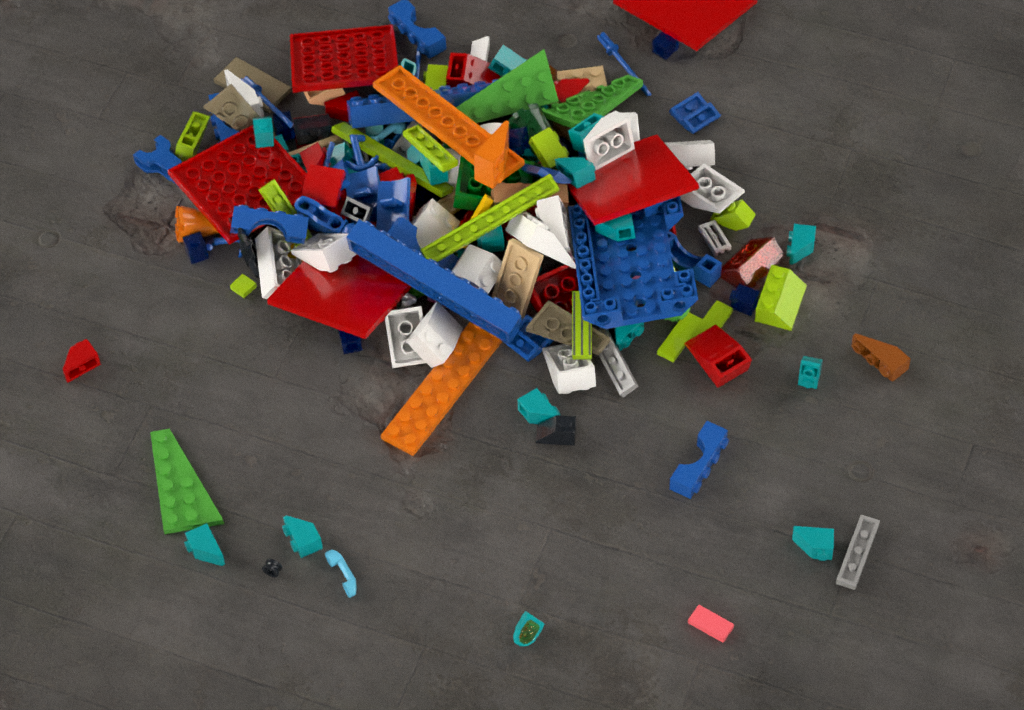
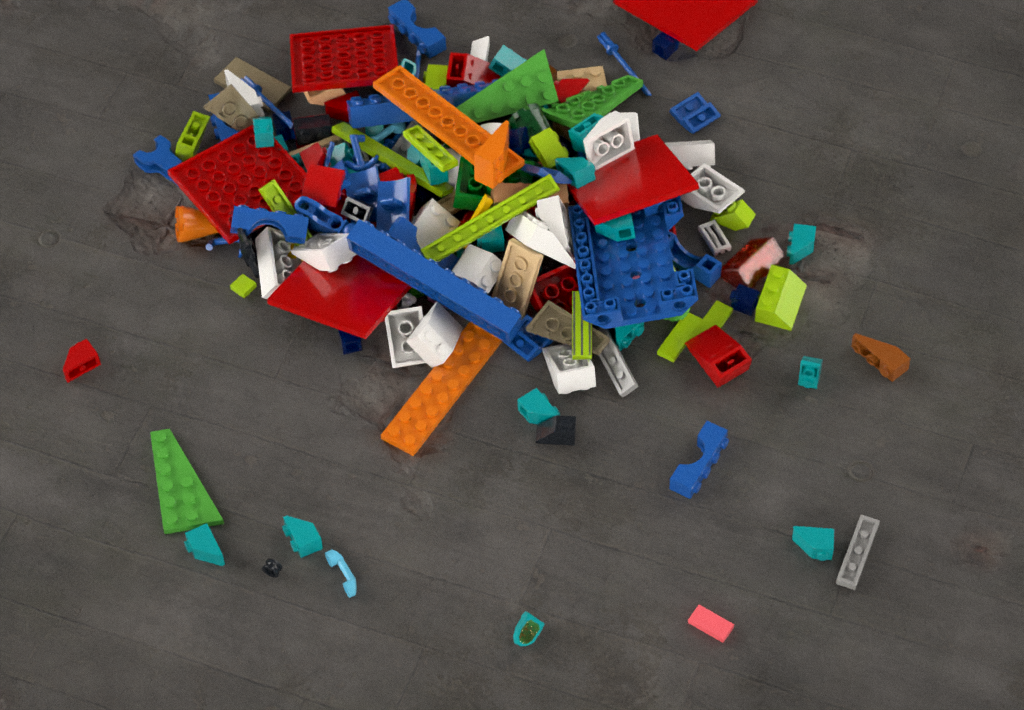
clear blue brick [183,232,209,264] -> none

